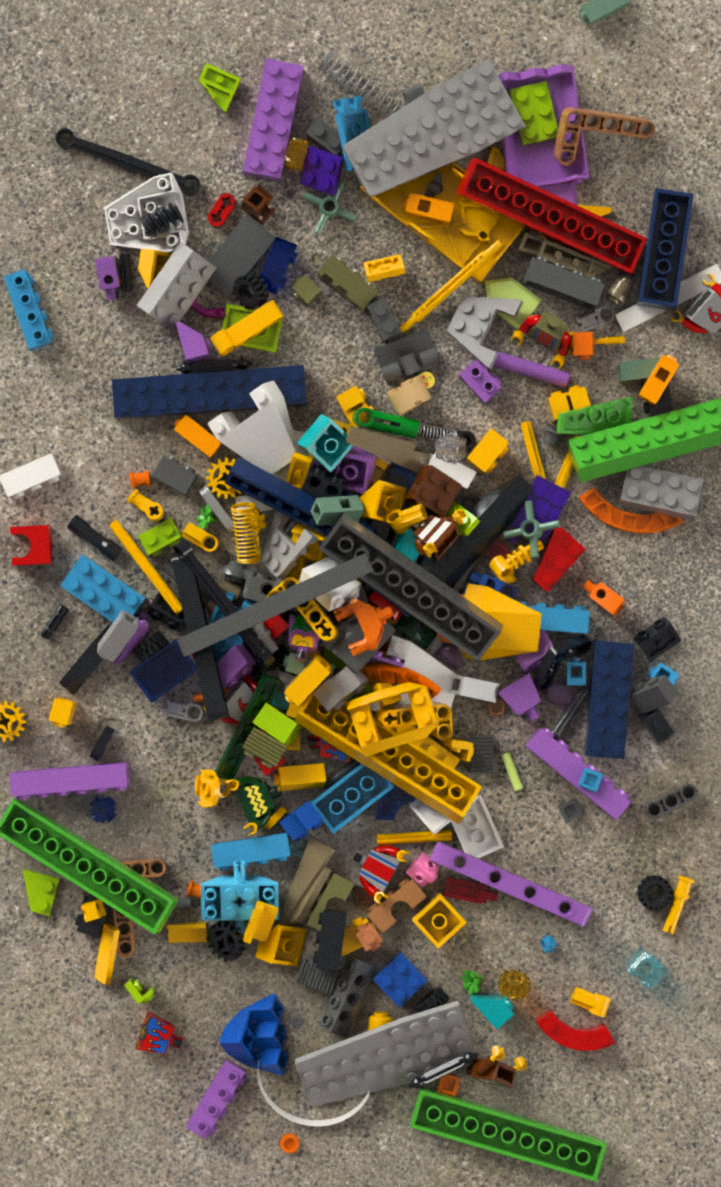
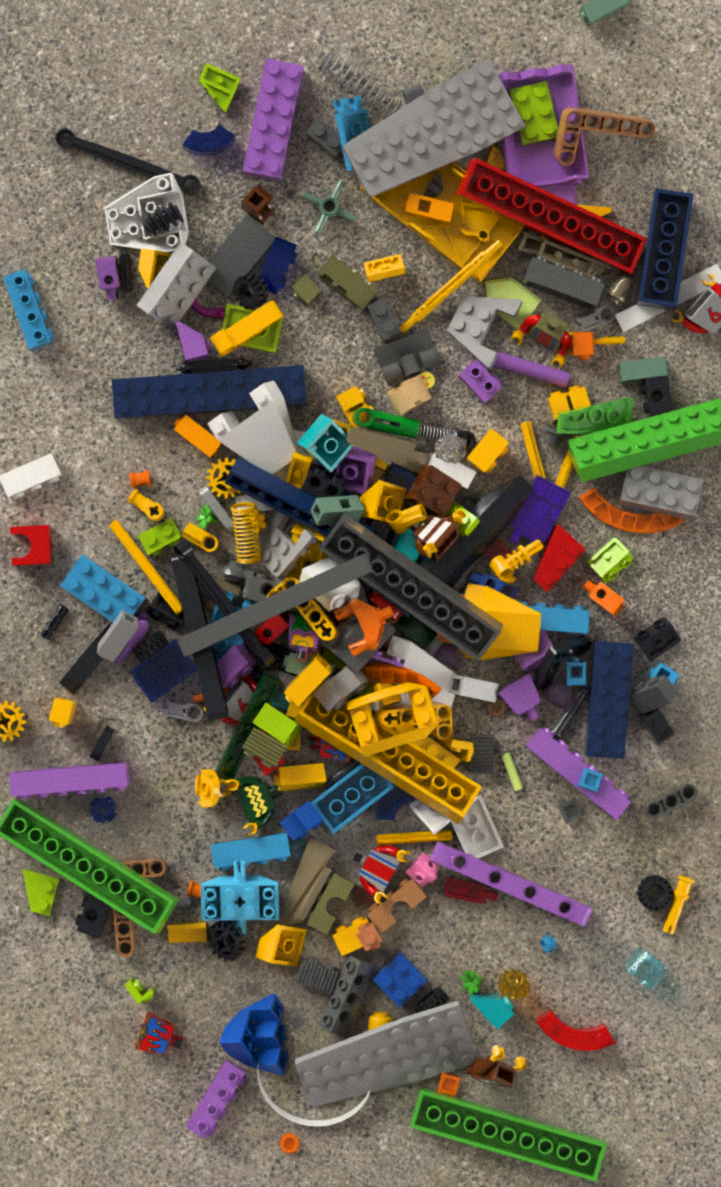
black axle [67,515,123,562] -> none
yellow leg [81,899,107,922] -> none
yellow tile [94,923,120,985] -> none
dark grey brick [152,455,198,496] -> none
red beam [208,193,236,228] -> none
yellow panel [243,900,279,944] -> none
light grey pin [252,622,279,653] -> none
yellow tile [264,806,287,830] -> none
clear yellow gear [284,137,309,171] -> none
dark purple plate [300,146,344,195] -> none
black brick [313,908,347,971] -> none
black wheel [409,1052,479,1089] -> none
yellow brick [412,892,467,949] -> none
sand green bar [503,501,560,559] -> none
yellow piece [570,987,611,1018] -> none
light orange brick [637,354,680,406] -> none
none -> clear blue brick [182,125,236,156]
none -> lime bracket [587,537,633,583]

